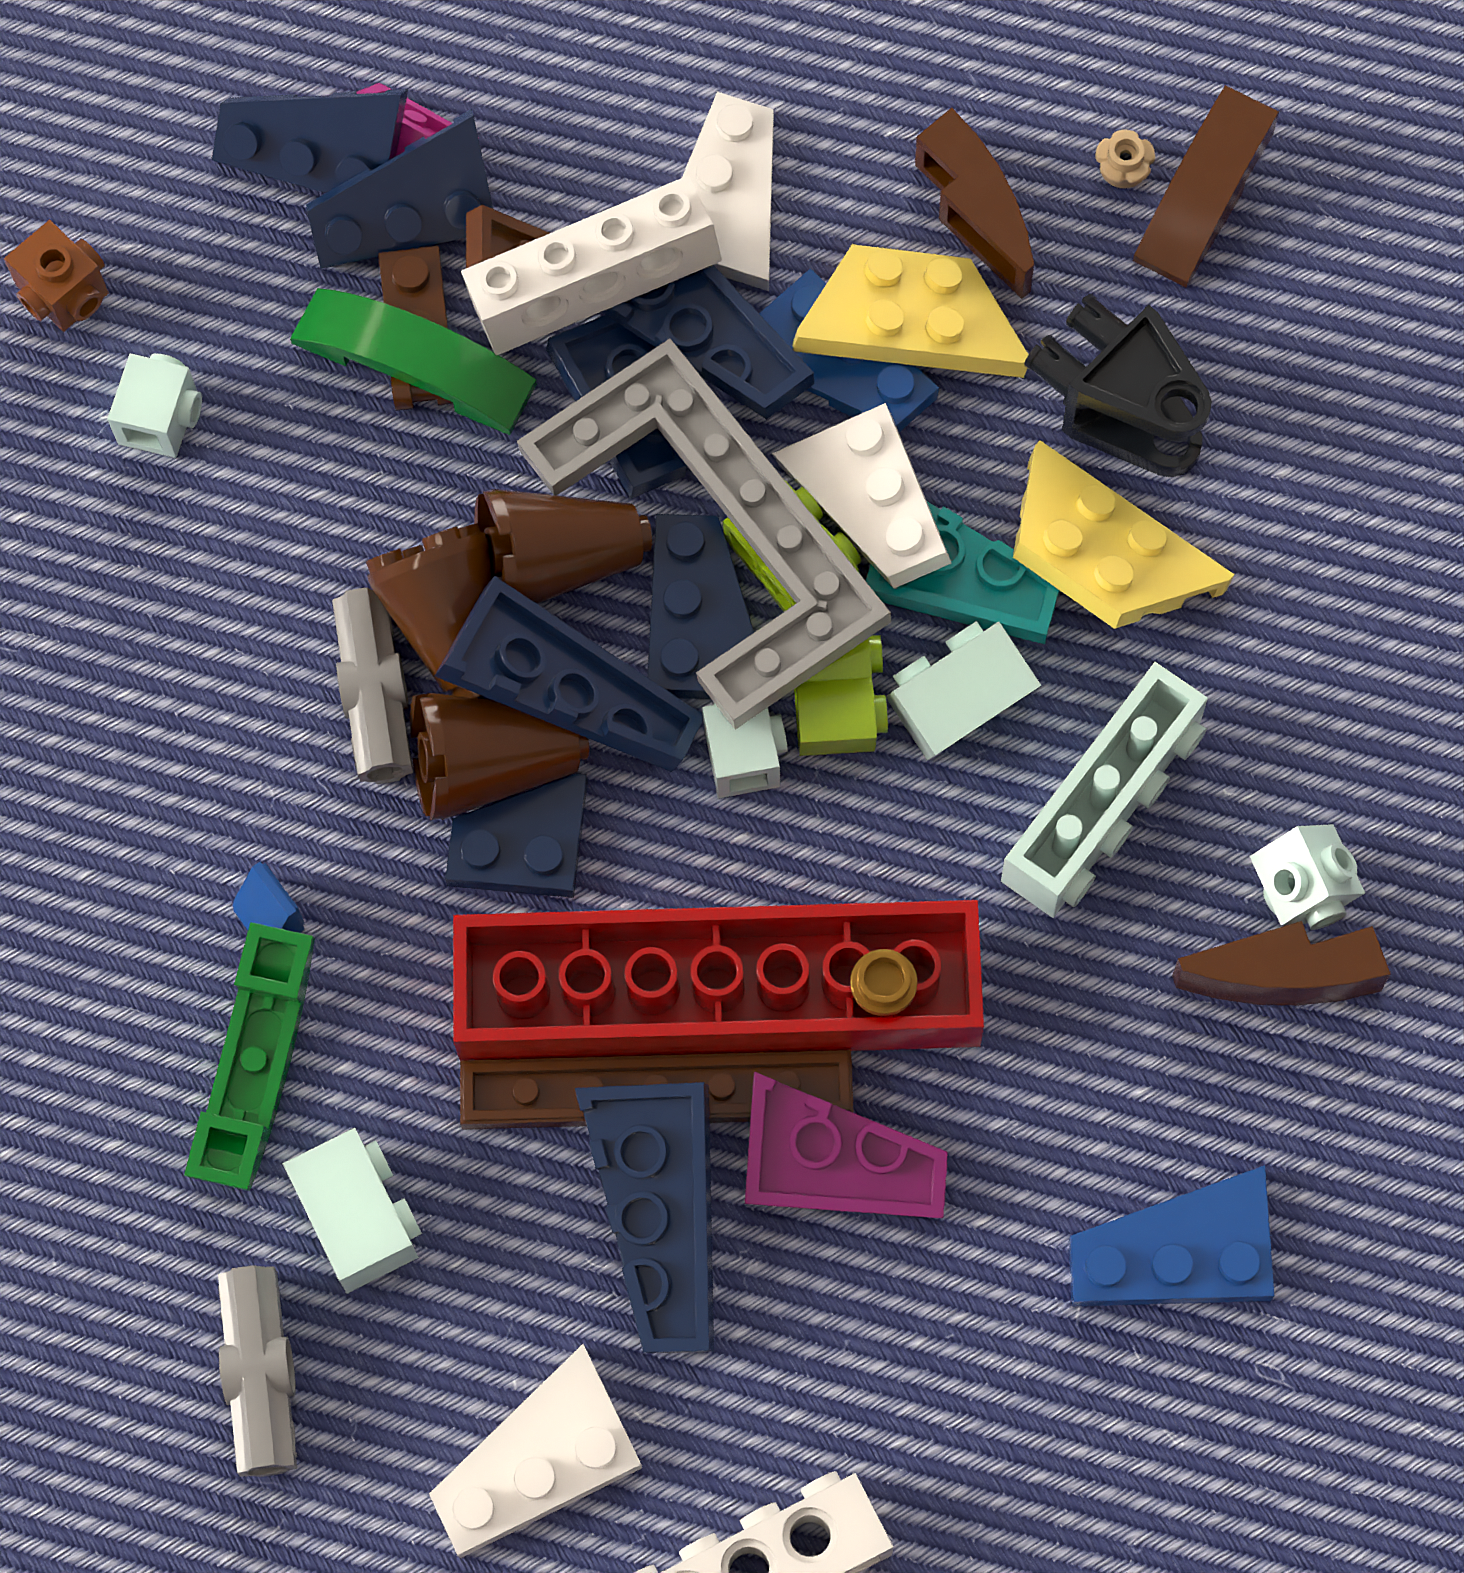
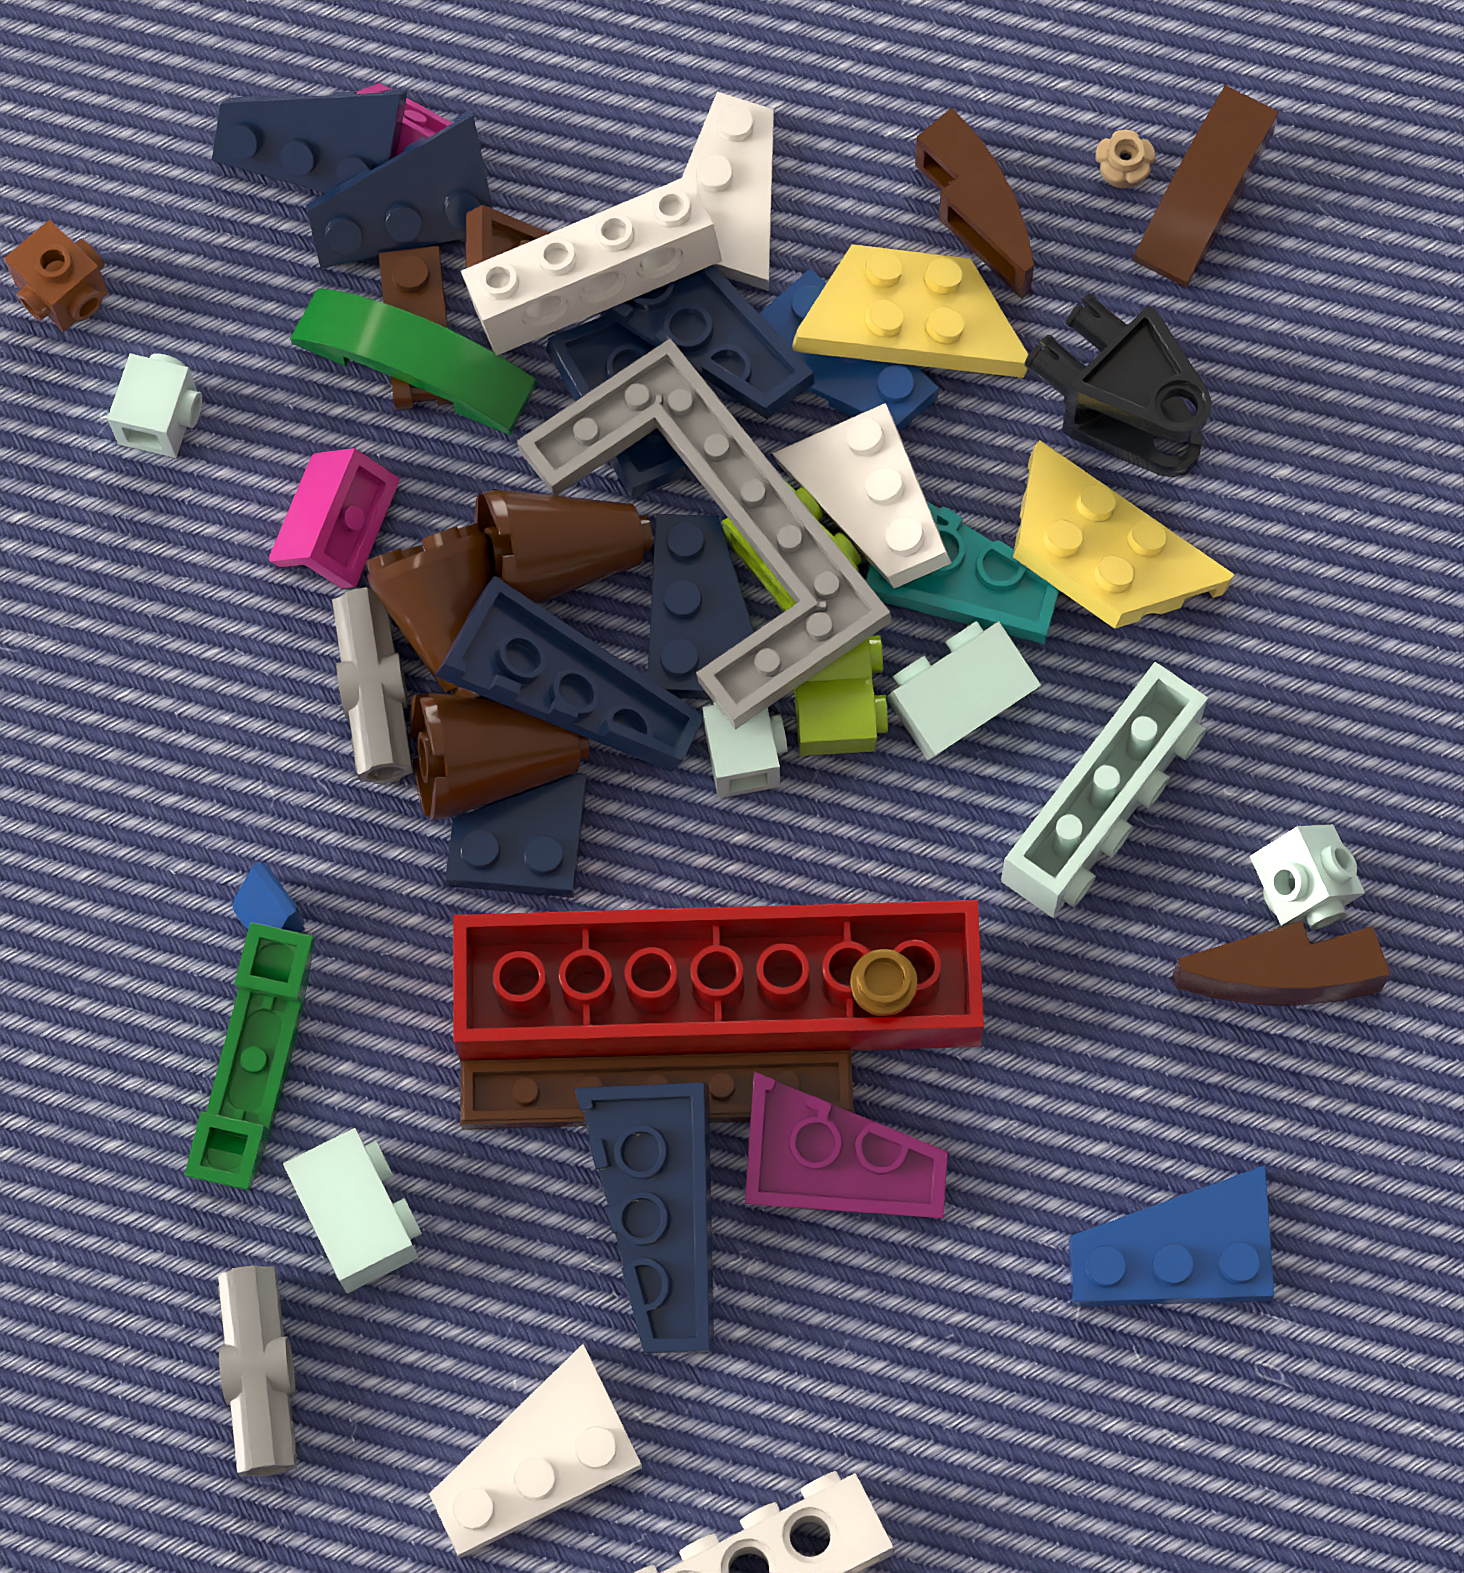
none -> dark pink panel [269,448,400,588]

